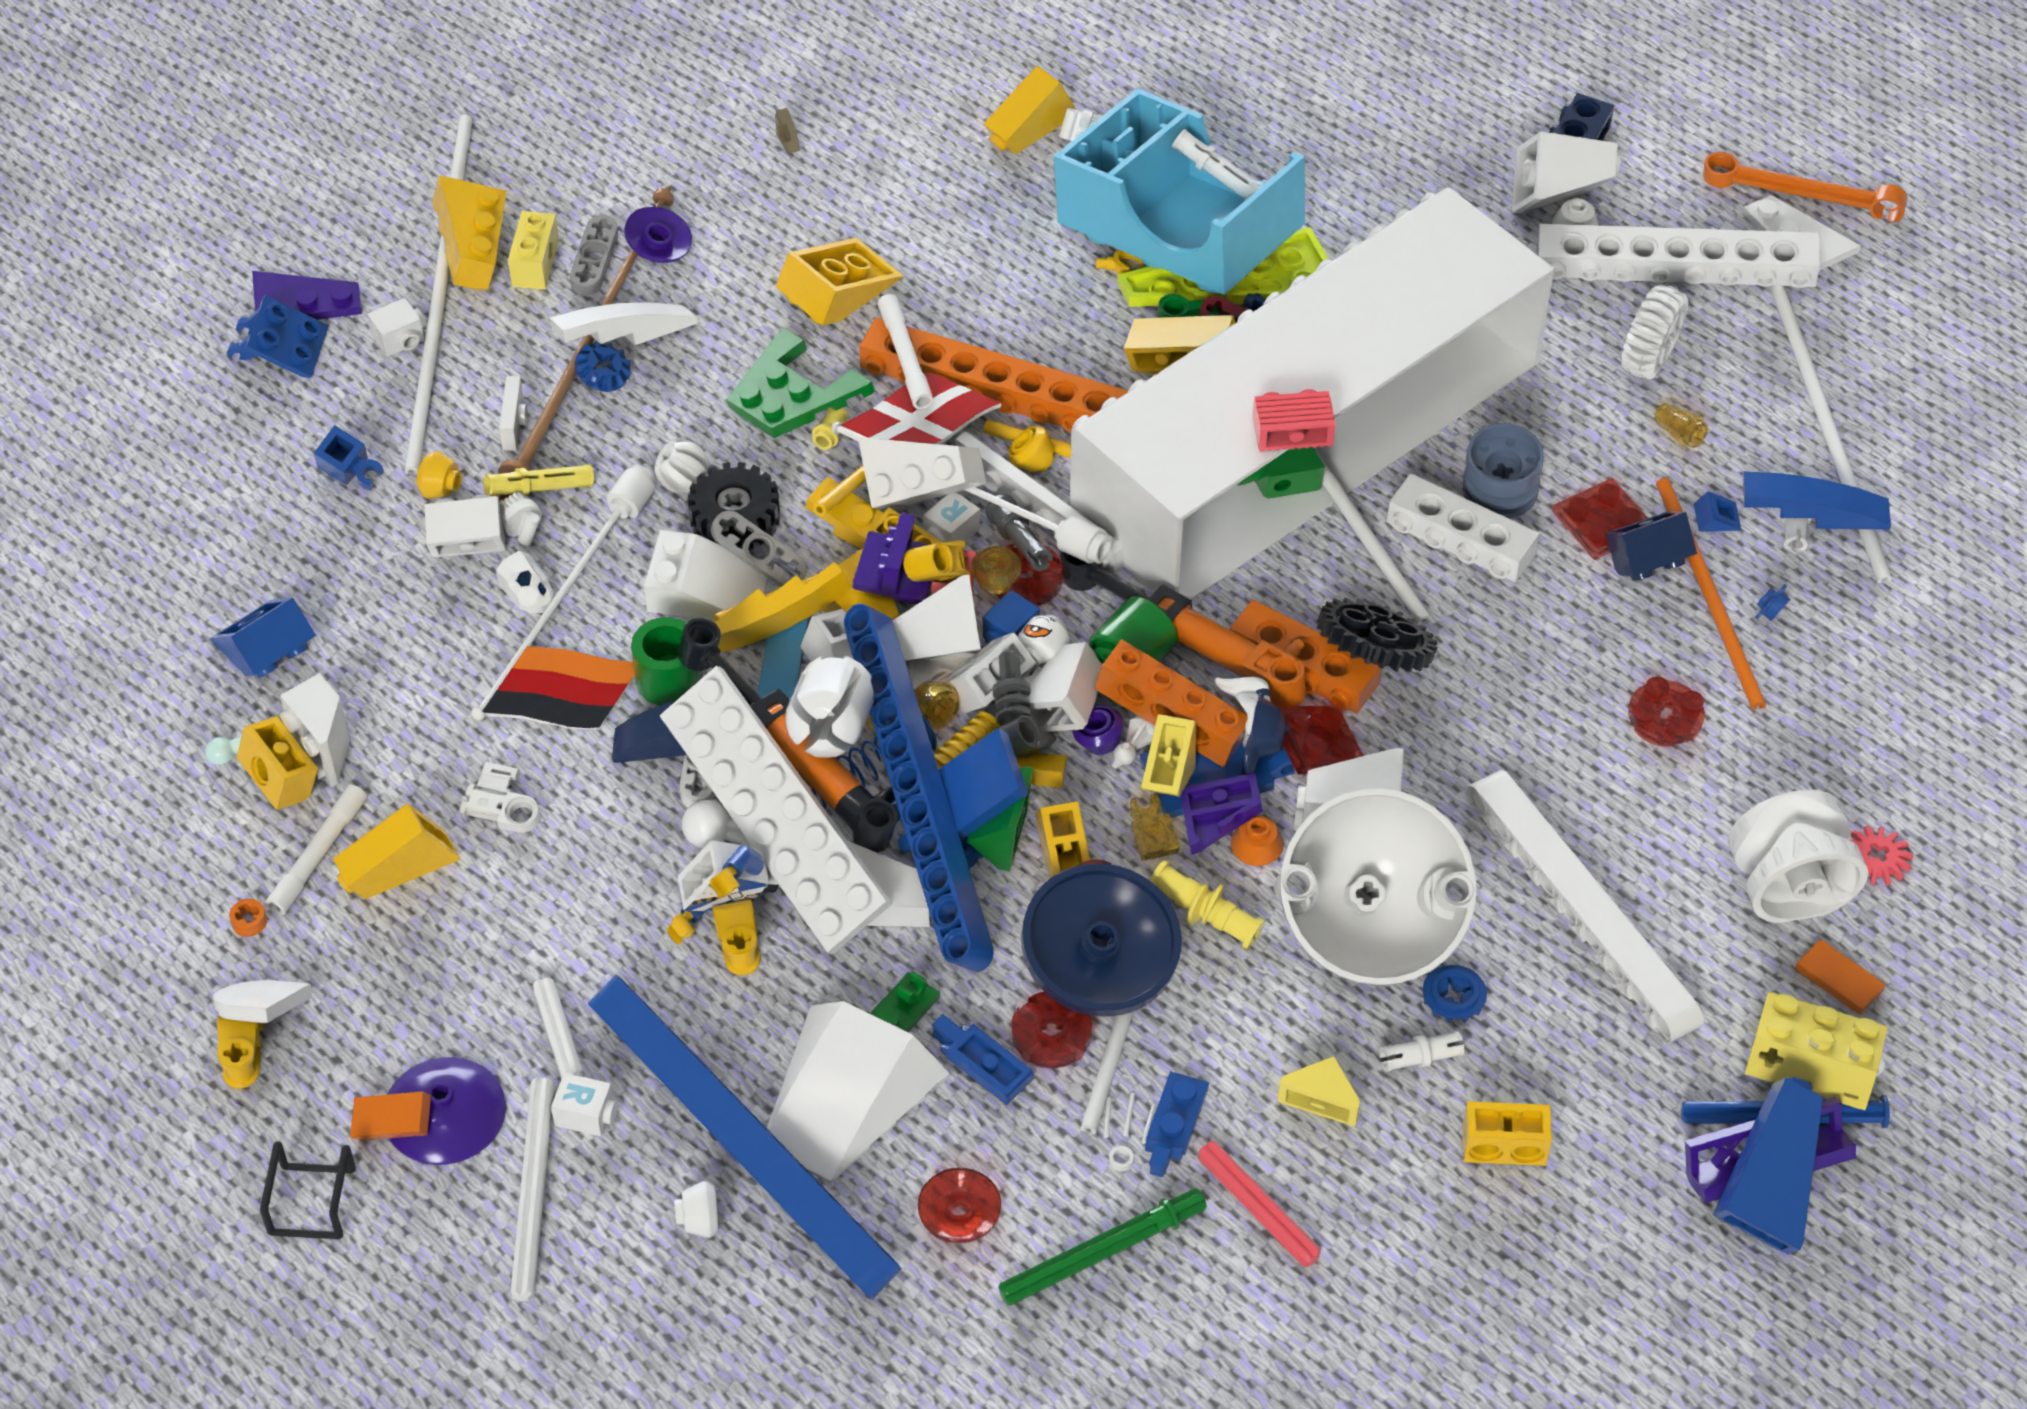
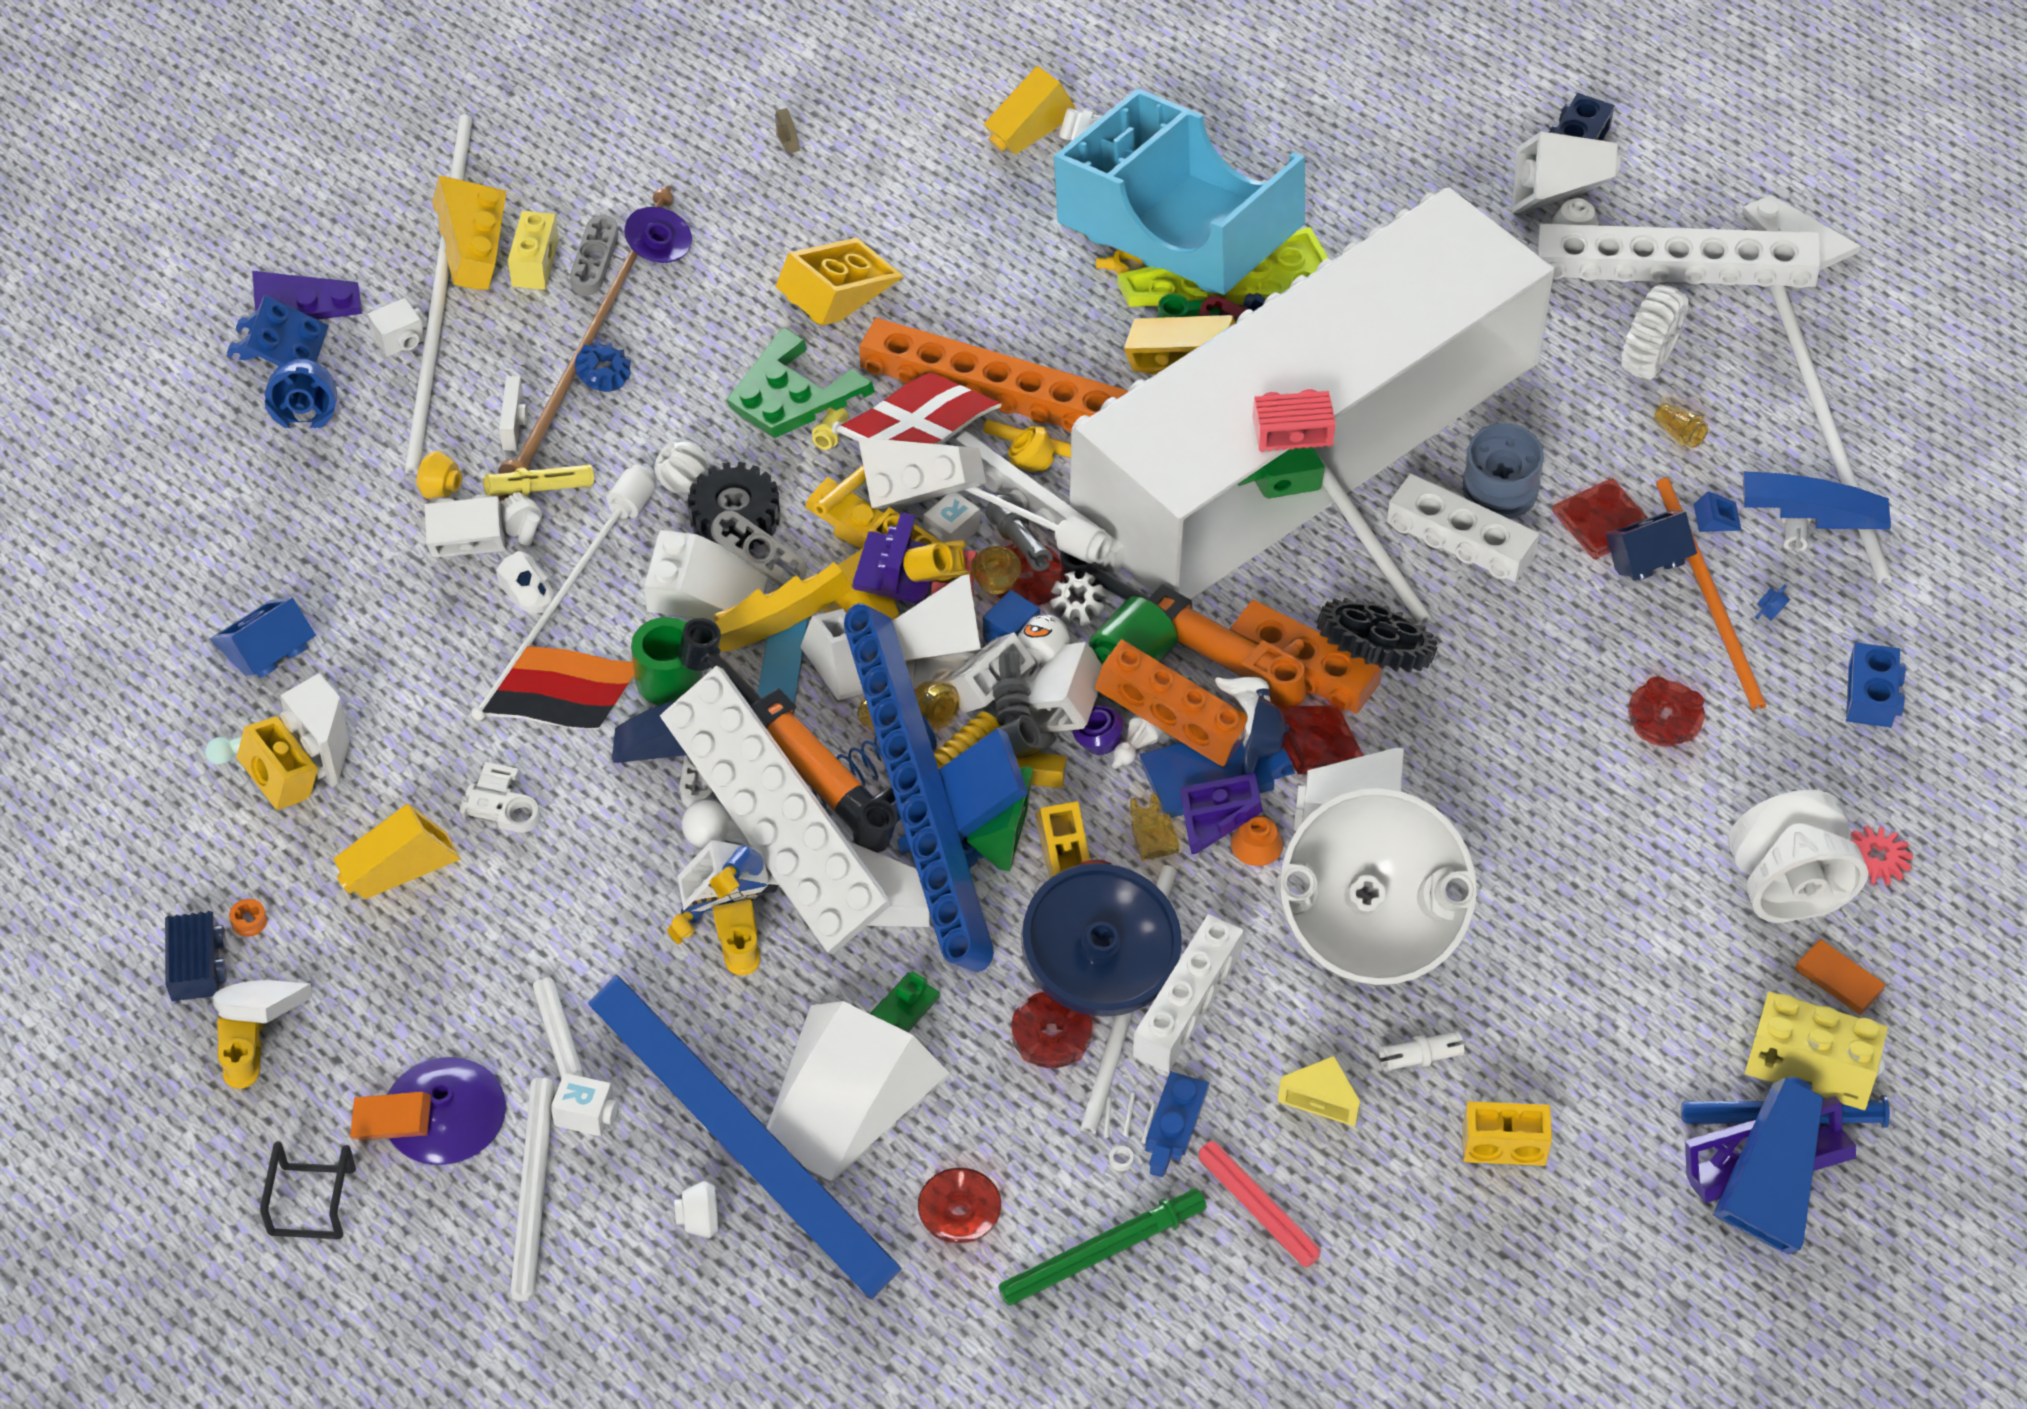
white piece [265,785,367,915] -> none
blue brick [314,425,384,490] -> none
white slope [550,302,698,345] -> none
white cylinder [785,656,874,758] -> none
white piece [878,294,934,409] -> none
blue hinge [931,1014,1034,1105] -> none
light yellow slope [1141,714,1196,797] -> none
light yellow piece [1150,860,1266,950] -> none
white pin [1172,129,1262,200] -> none
blue gear [1422,965,1487,1023] -> none
white beam [1466,769,1704,1044] -> none
orange piece [1703,152,1908,222] -> none
none -> dark blue brick [165,910,227,1001]
none -> blue cylinder [264,359,337,428]
none -> white piece [1050,571,1106,626]
none -> white brick [1133,914,1244,1073]
none -> blue brick [1846,642,1906,728]

